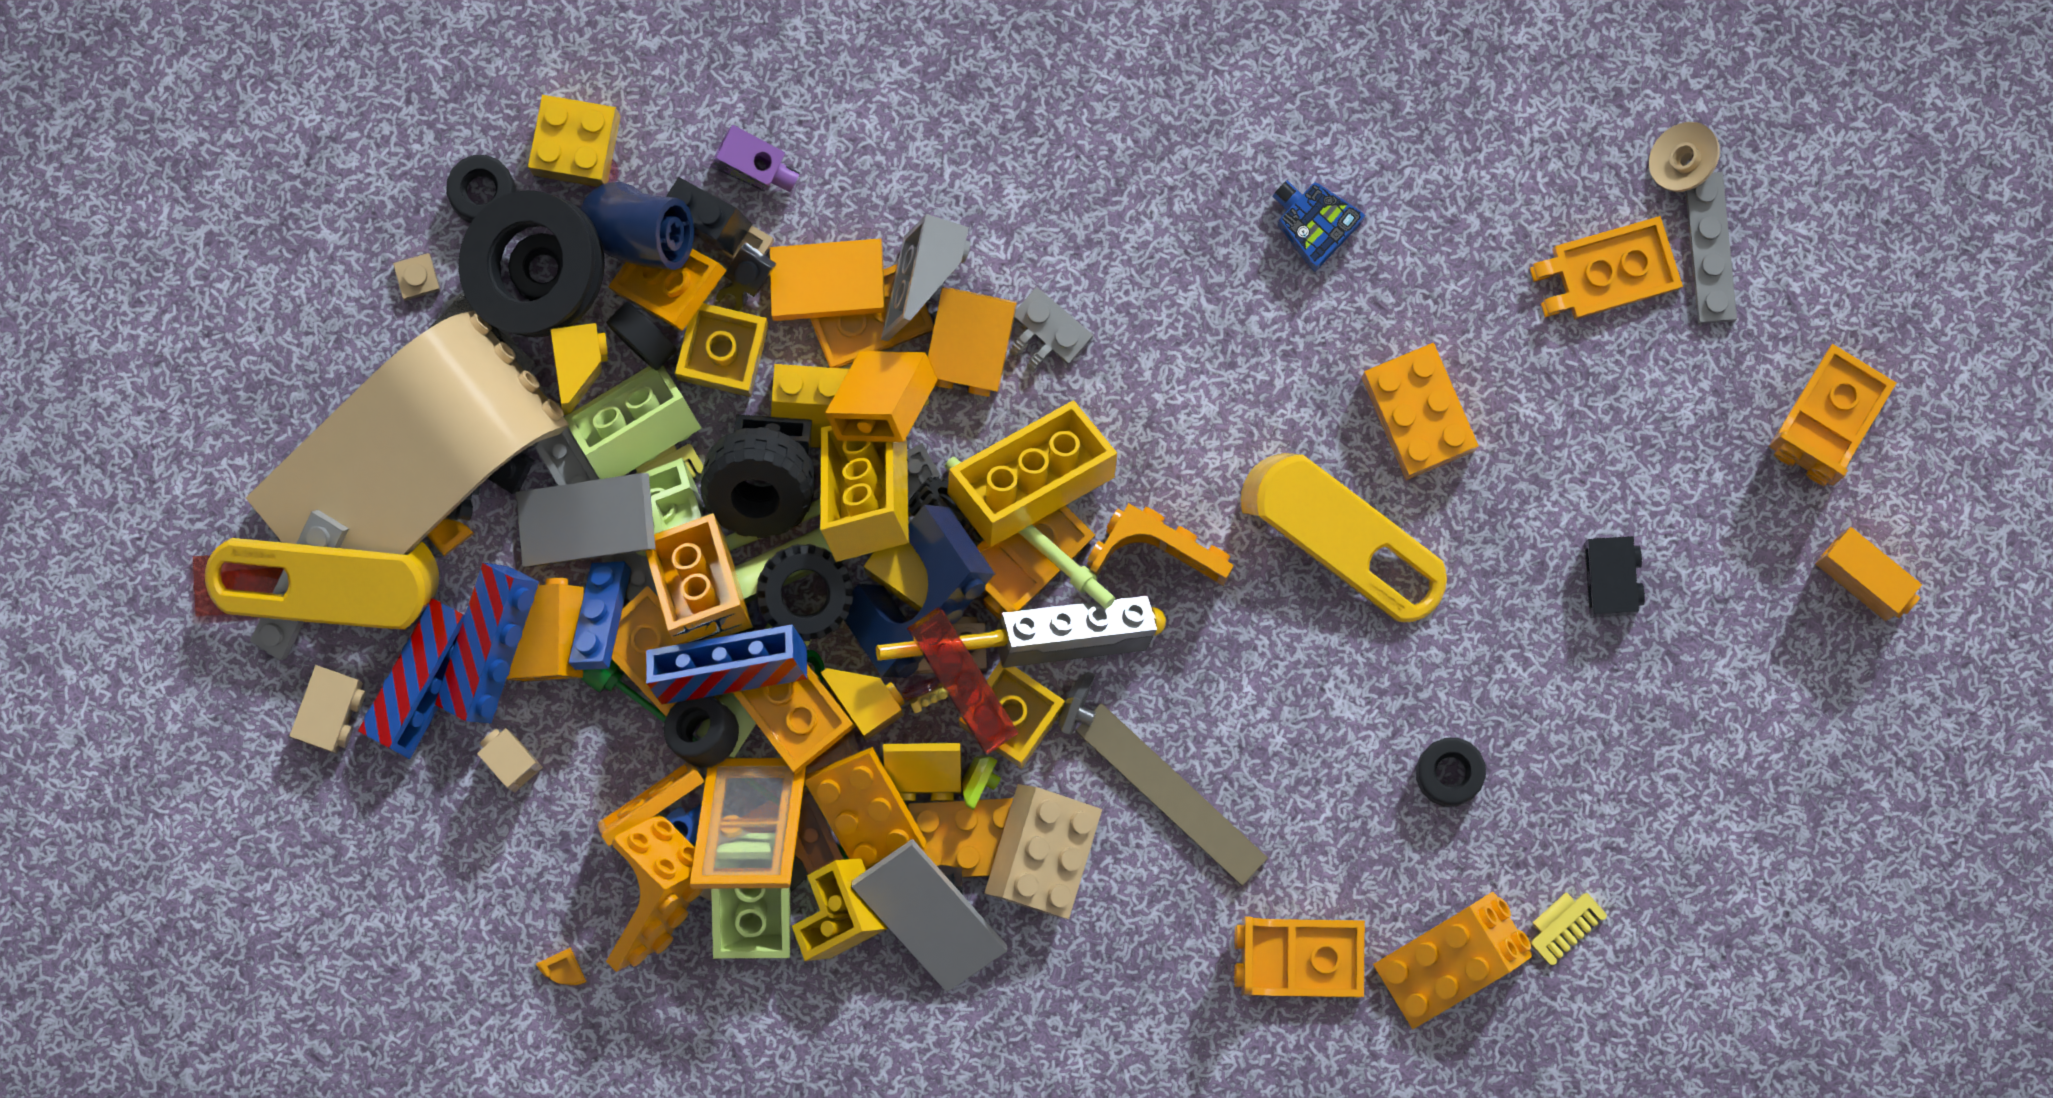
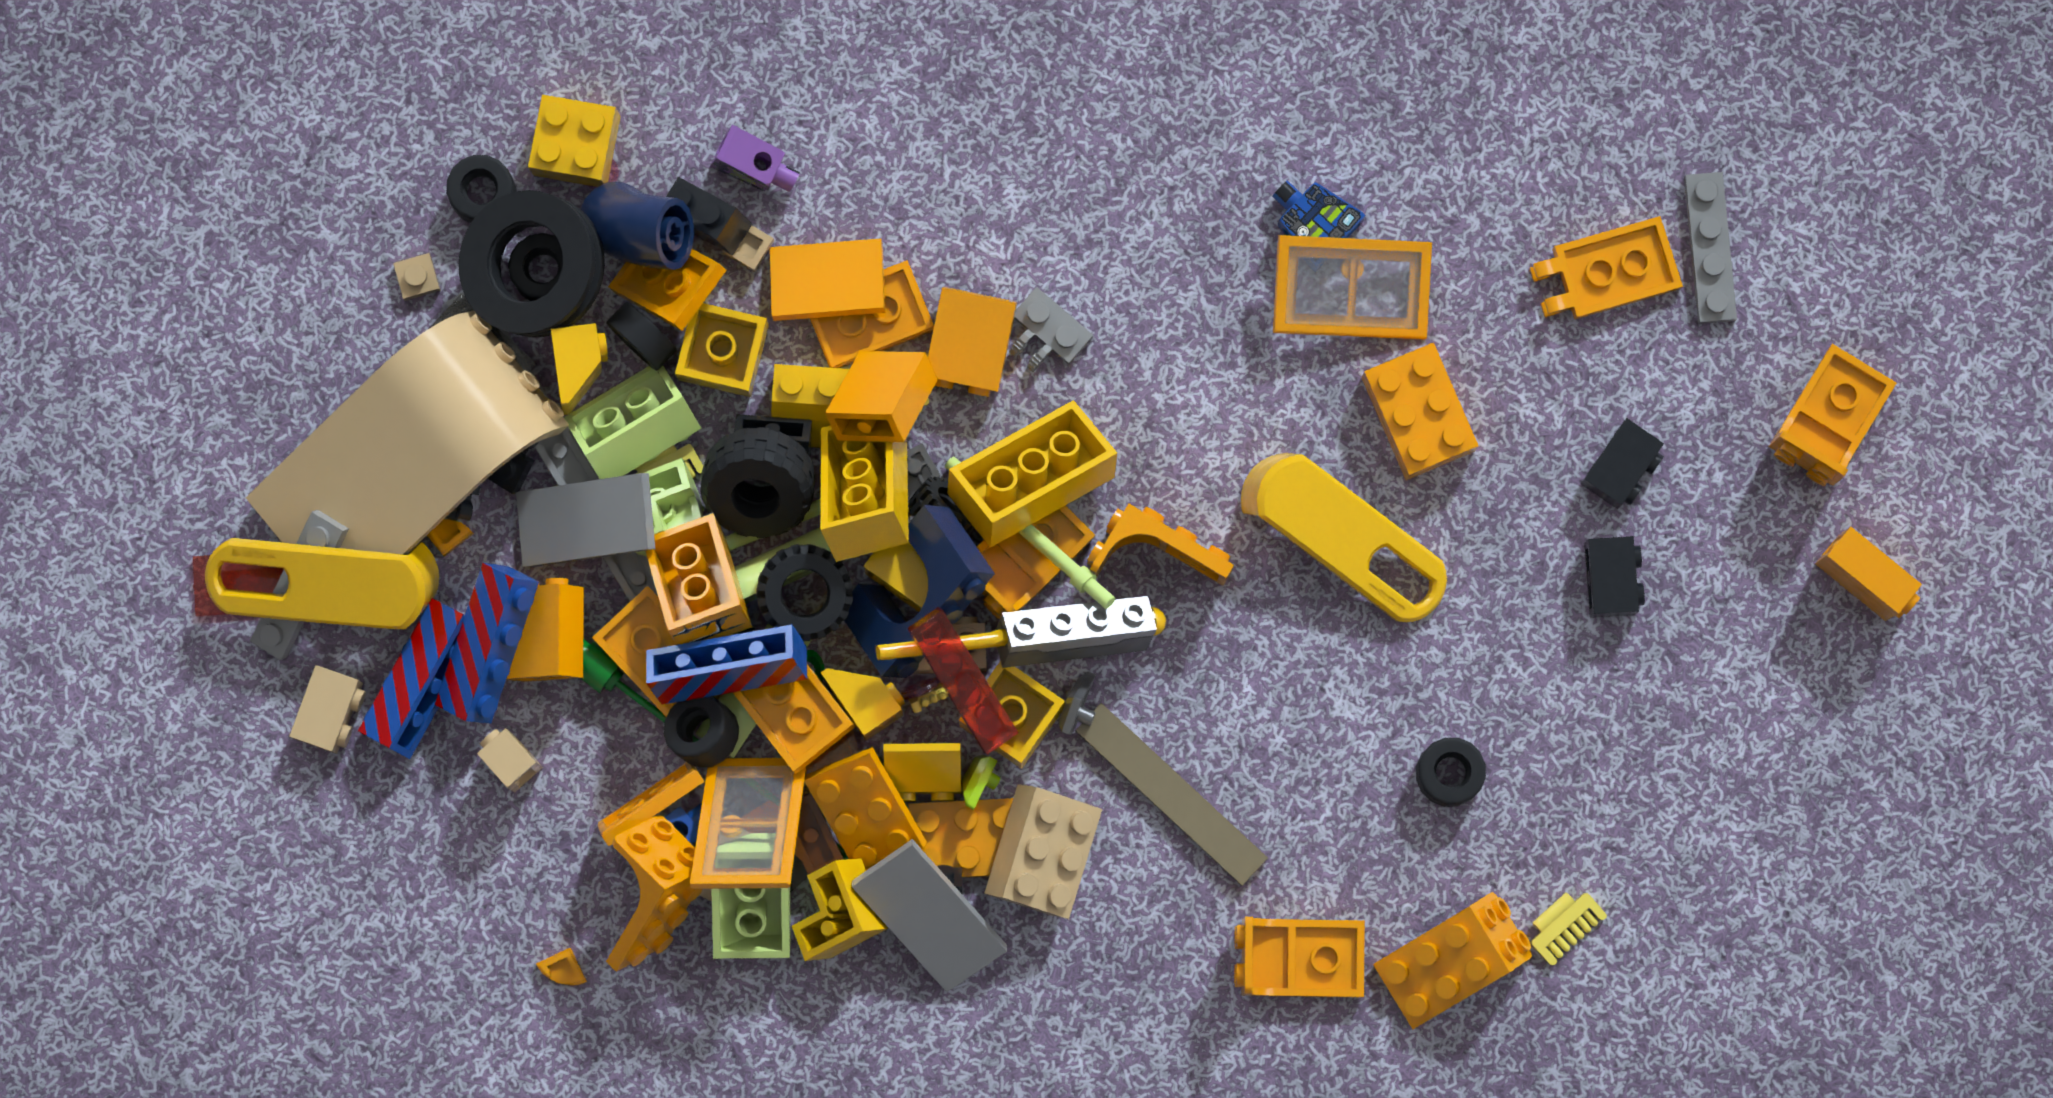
blue plate [569,561,631,670] -> none
black plate [716,243,777,311] -> none
light grey slope [881,214,970,341] -> none
tan dish [1649,122,1720,192] -> none
none -> clear door [1273,235,1432,339]
none -> black brick [1580,418,1664,509]

